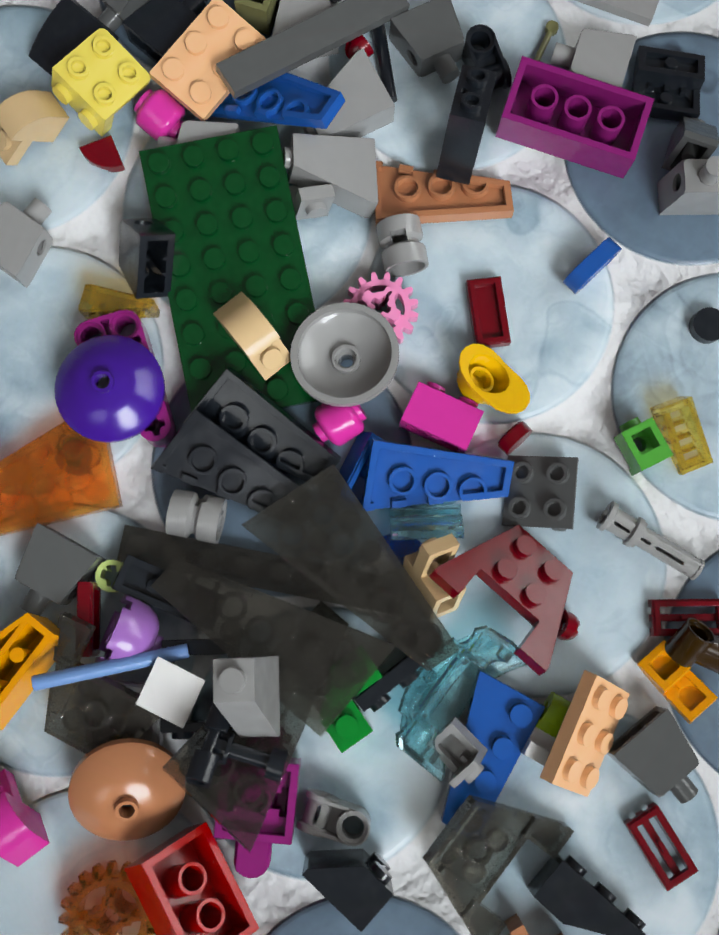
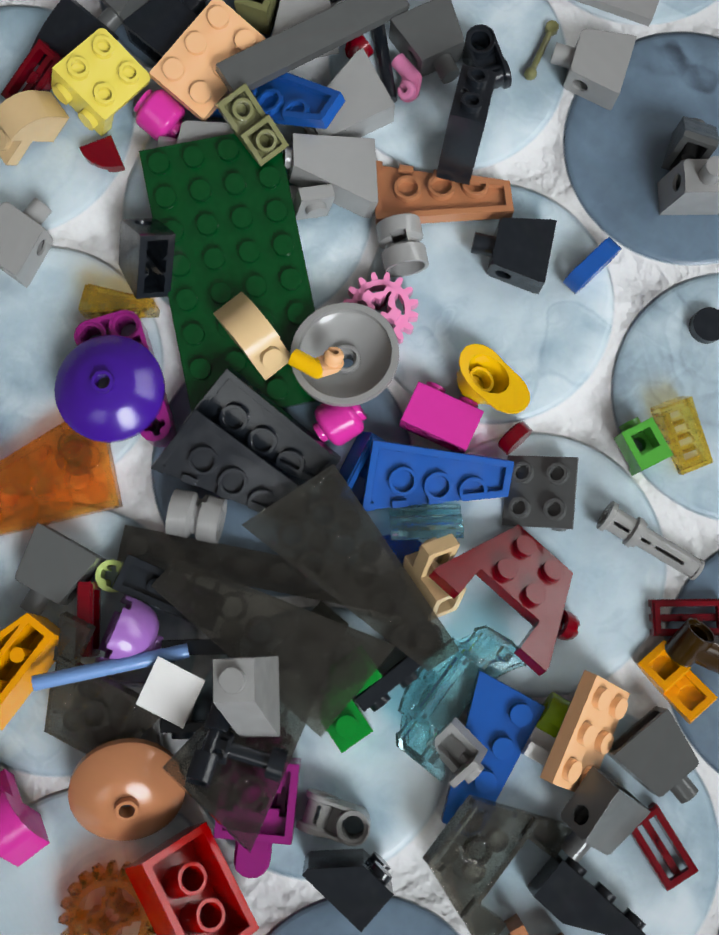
dark red tile [465,276,511,348] -> none
magenta brick [495,56,654,178] -> none
black slope [631,45,705,122] -> none
none -> dark red tile [1,39,63,99]
none -> olive slope [215,83,289,166]
none -> arm [288,347,344,379]
none -> bright pink arm [391,53,422,103]
none -> black torso [471,218,557,294]
none -> dark grey torso [560,766,651,862]

